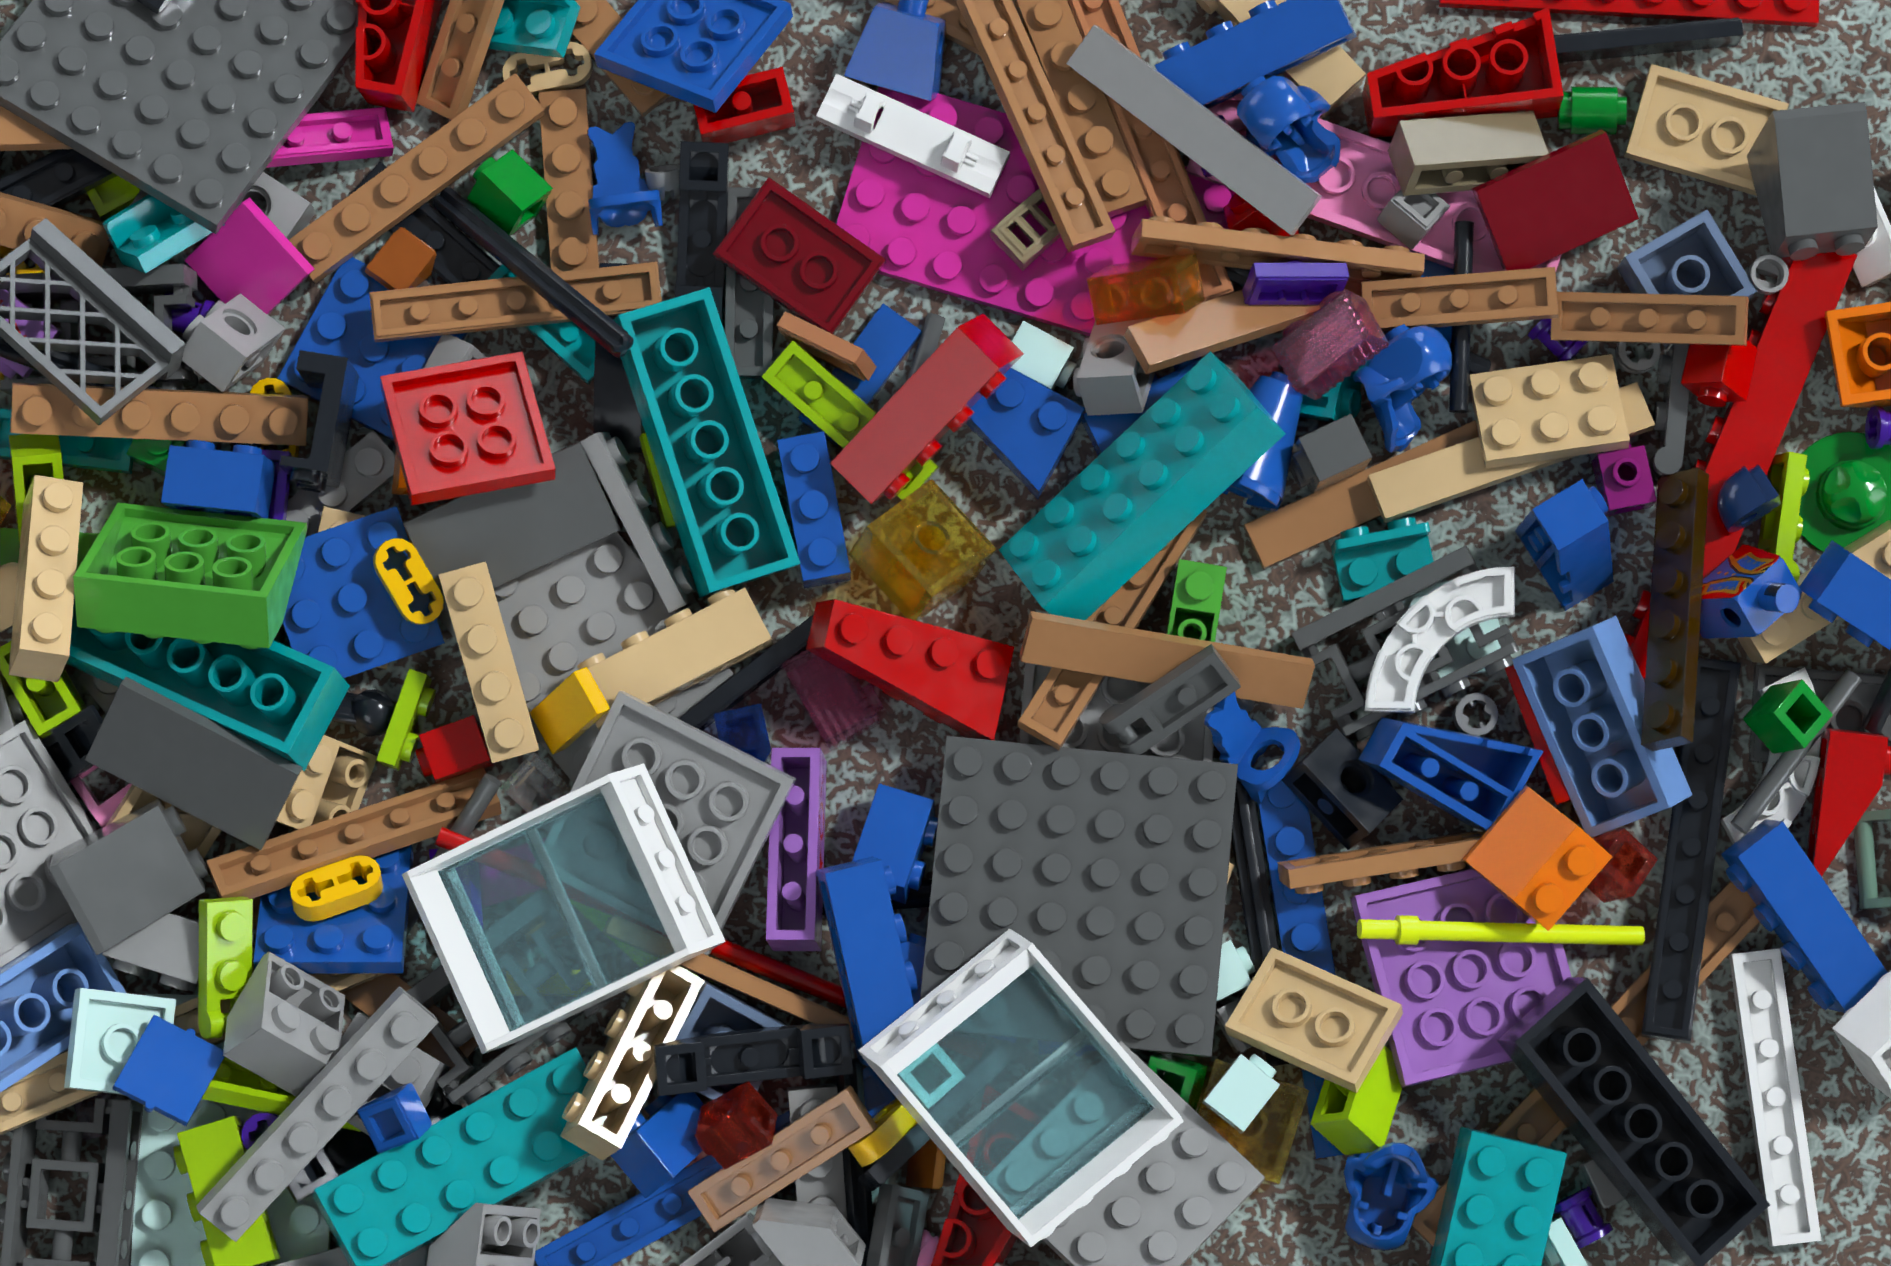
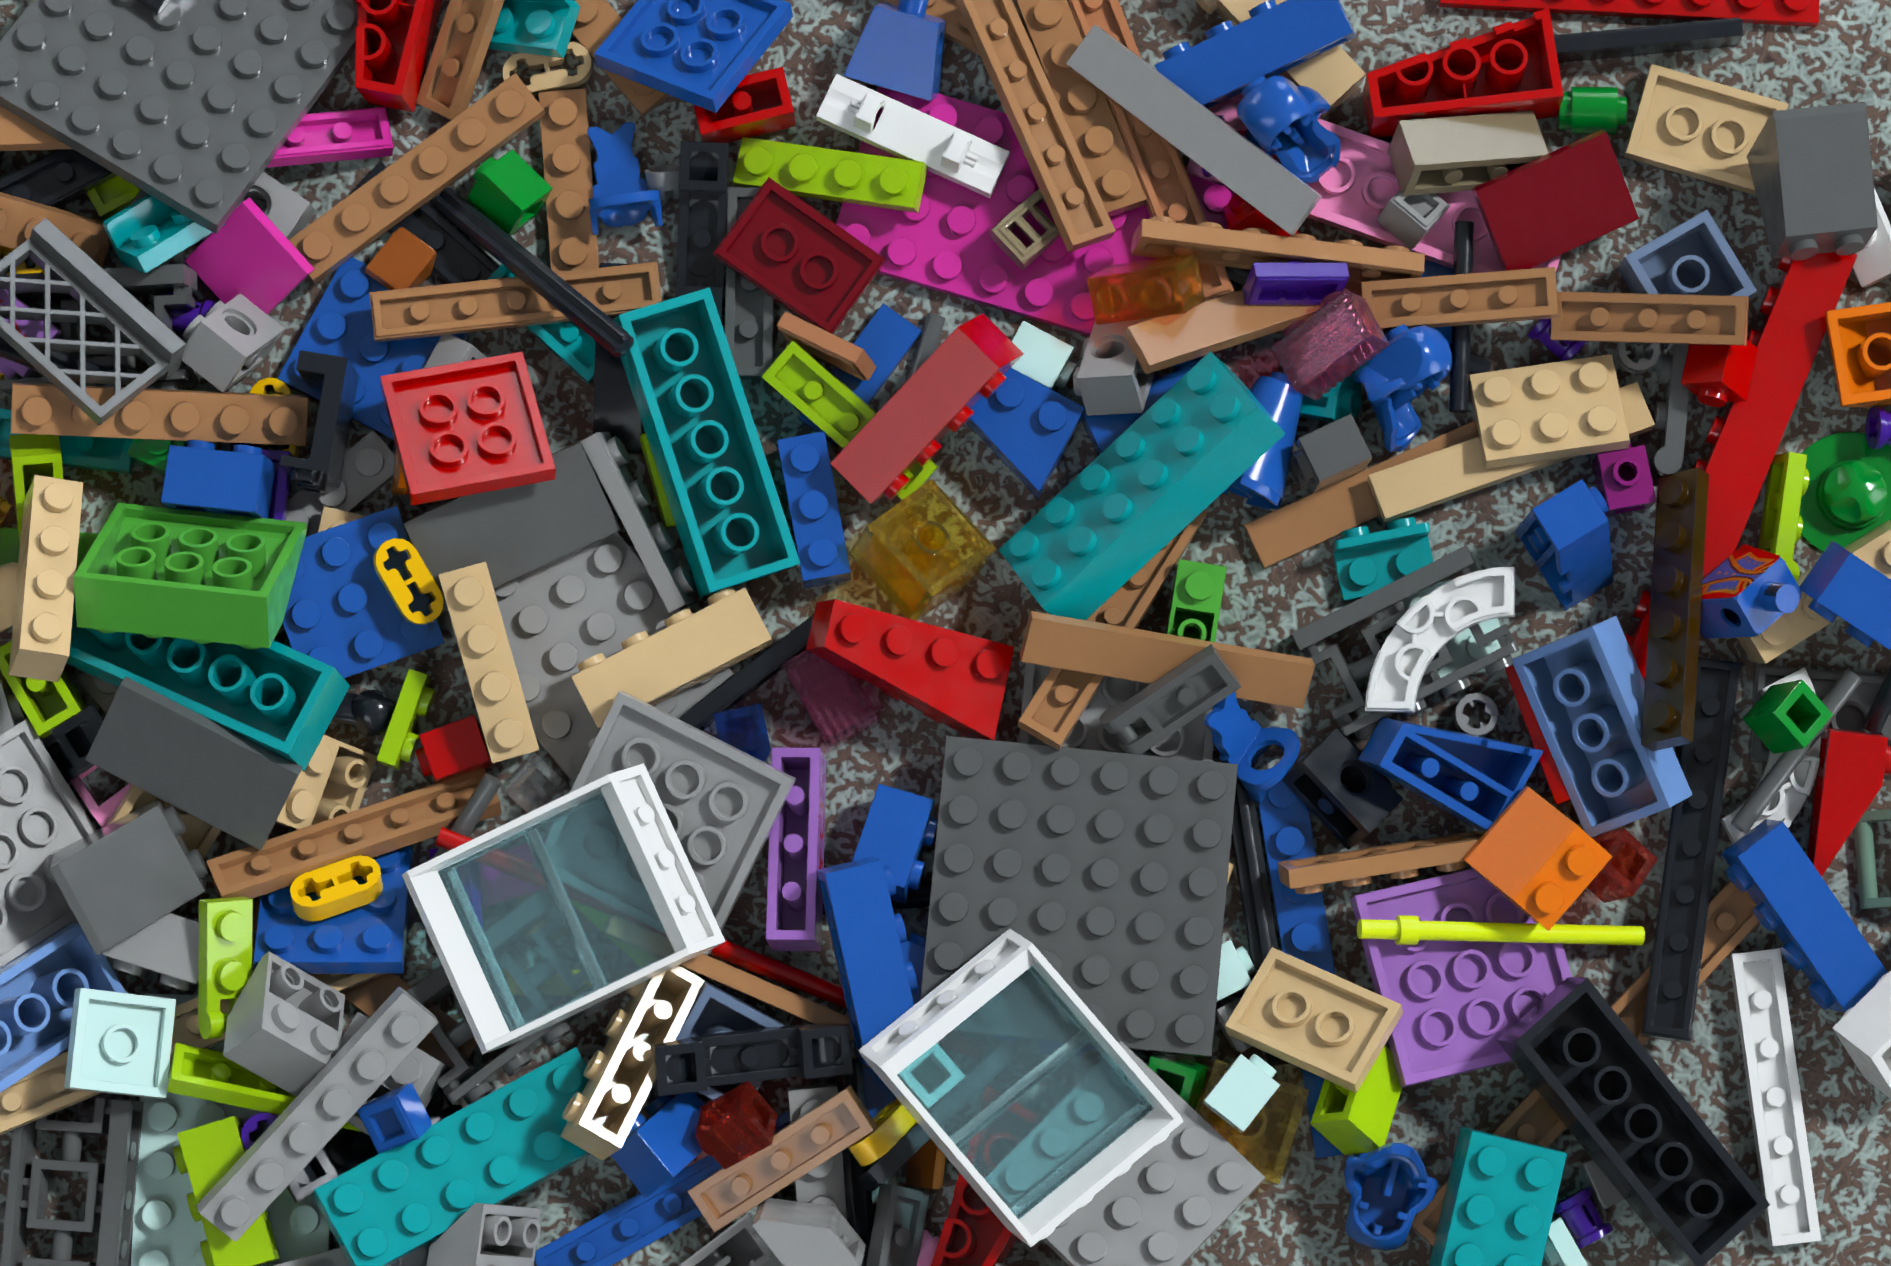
blue piece [113,1015,225,1126] -> none
yellow tile [529,667,610,754] -> none
dark blue piece [1717,465,1781,533] -> none
light grey hinge [1747,254,1789,295] -> none
none -> lime plate [733,137,928,213]

